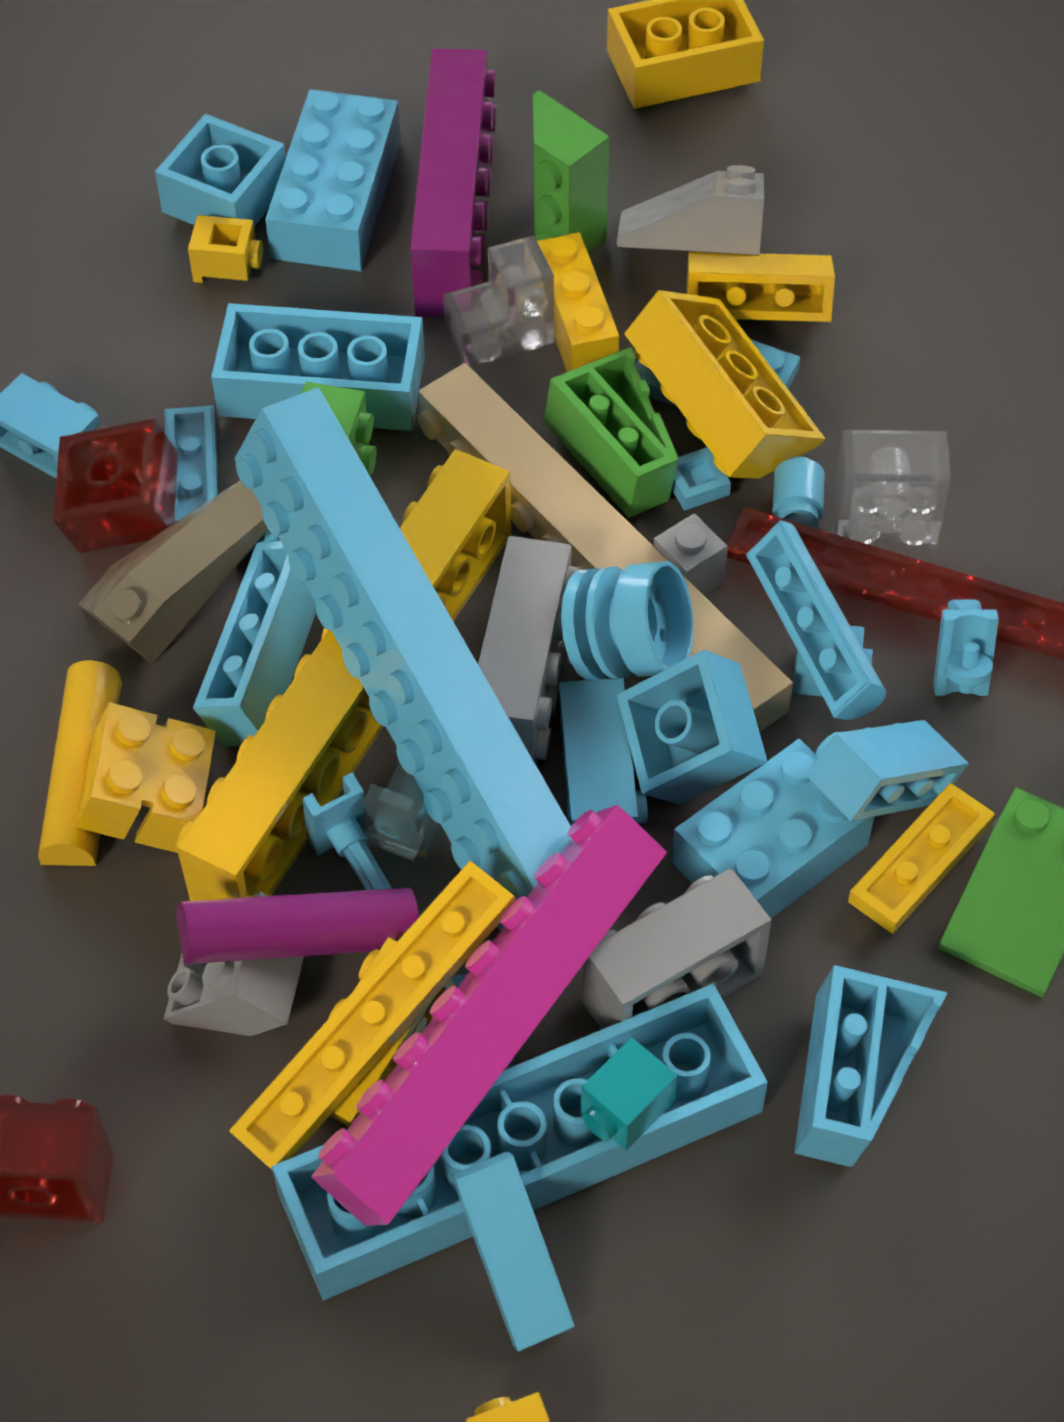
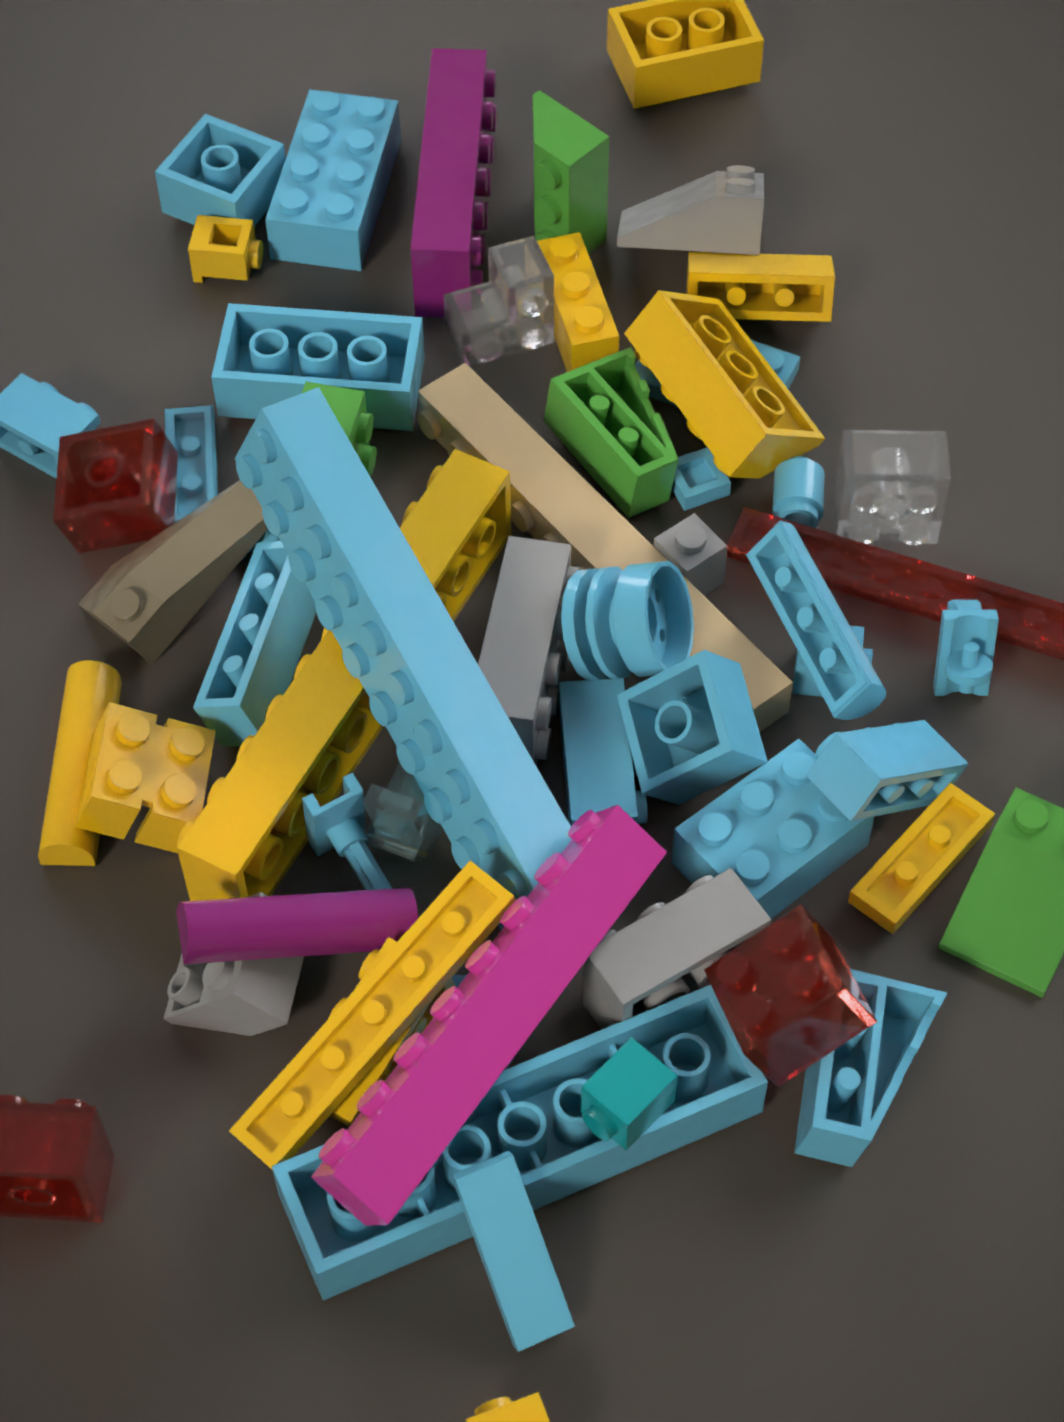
none -> clear red brick [704,904,878,1087]

